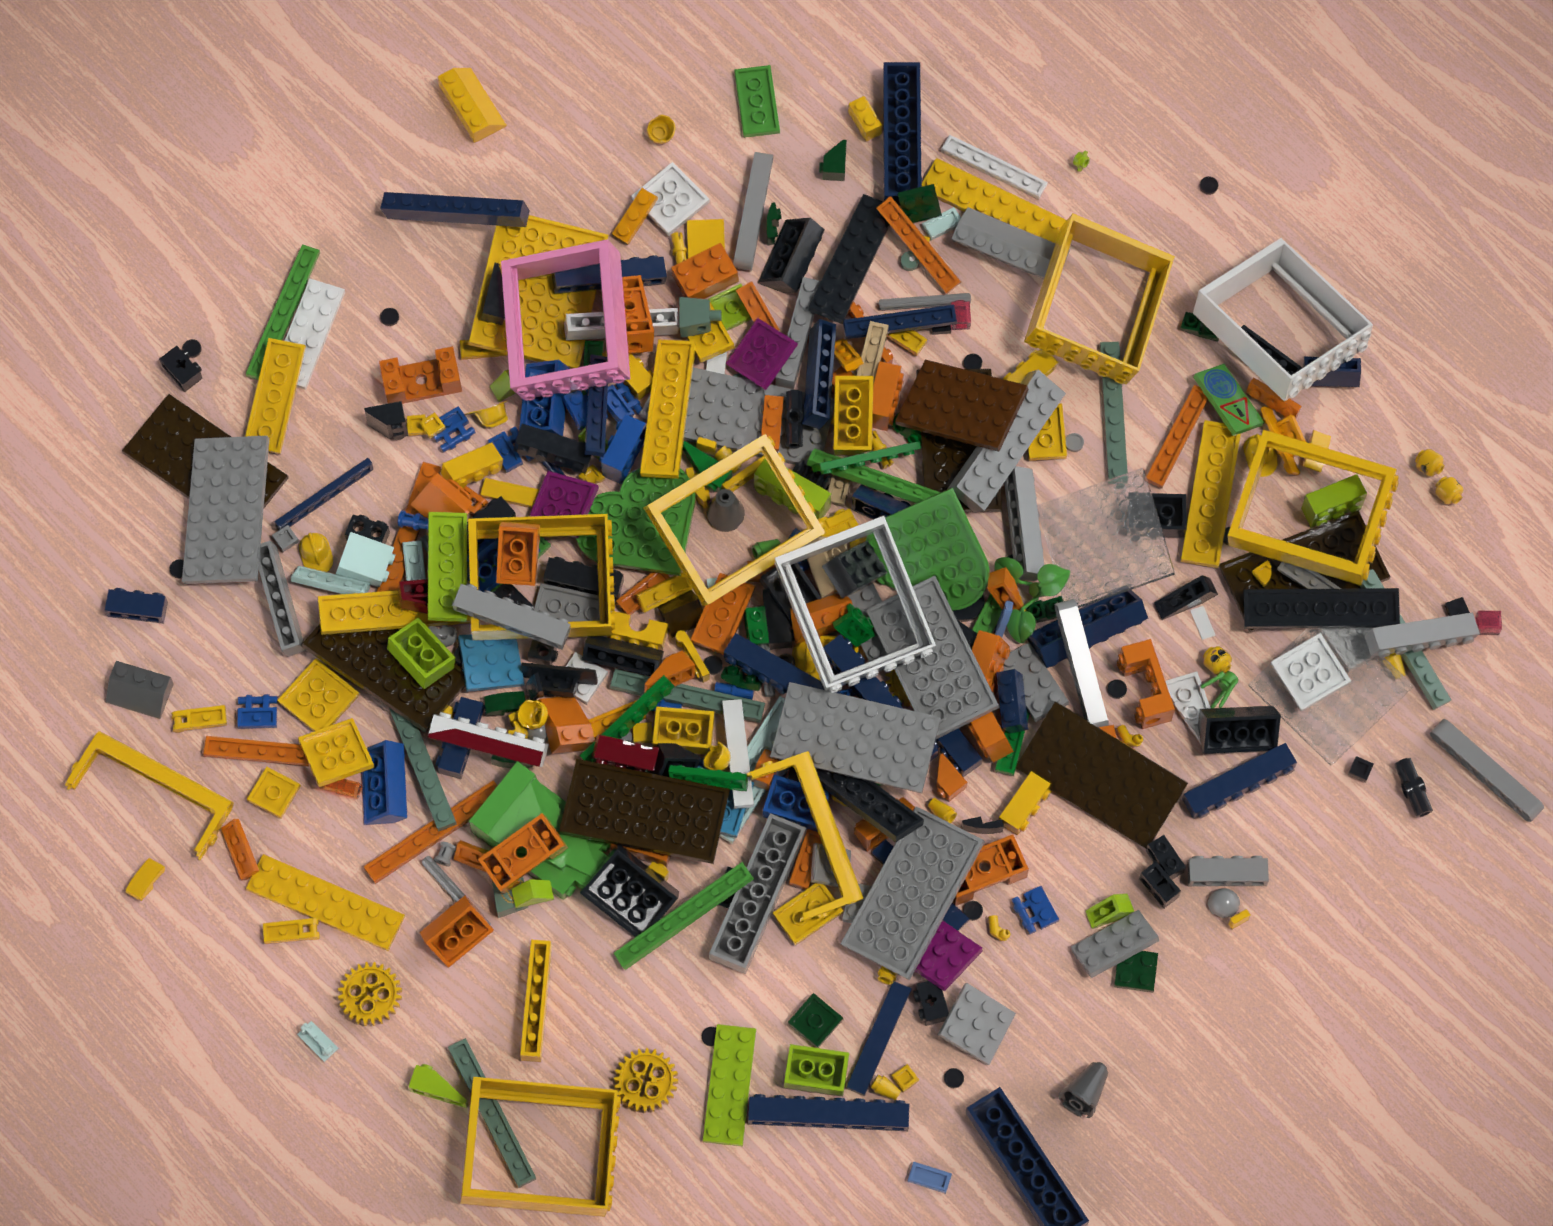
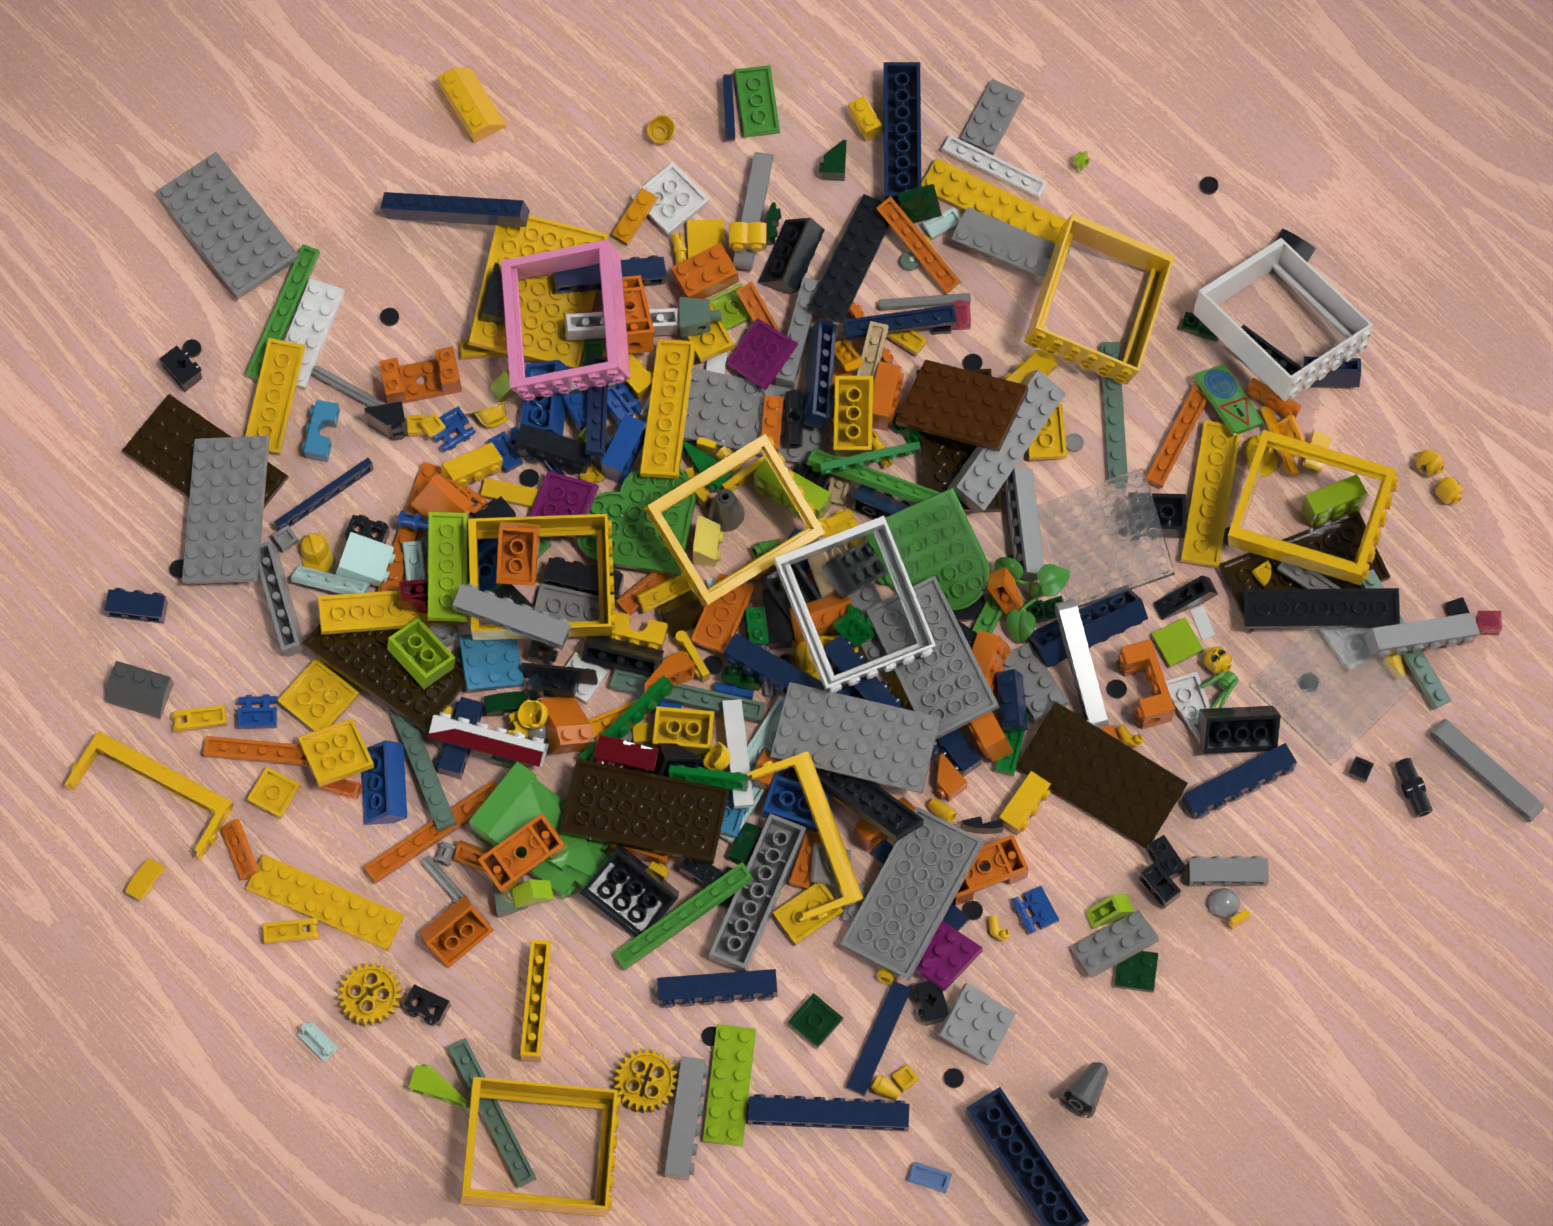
lime brick [784,1044,849,1097] -> none
medium blue tile [994,600,1013,638] -> none
white plate [1271,633,1351,712] -> none
none -> light grey plate [155,152,300,299]
none -> dark azure arch [302,400,340,462]
none -> light grey axle [311,365,387,407]
none -> black brick [403,984,451,1026]
none -> black piece [520,469,539,488]
none -> dark blue brick [657,969,778,1008]
none -> light grey brick [665,1056,709,1181]
none -> black brick [679,859,723,889]
none -> light yellow slope [693,516,724,567]
none -> dark blue beam [723,74,735,141]
none -> dark green slope [728,822,763,865]
none -> yellow brick [729,222,767,252]
none -> light grey plate [960,79,1025,155]
none -> lime tile [1151,617,1204,668]
none -> black slope [1273,229,1316,262]

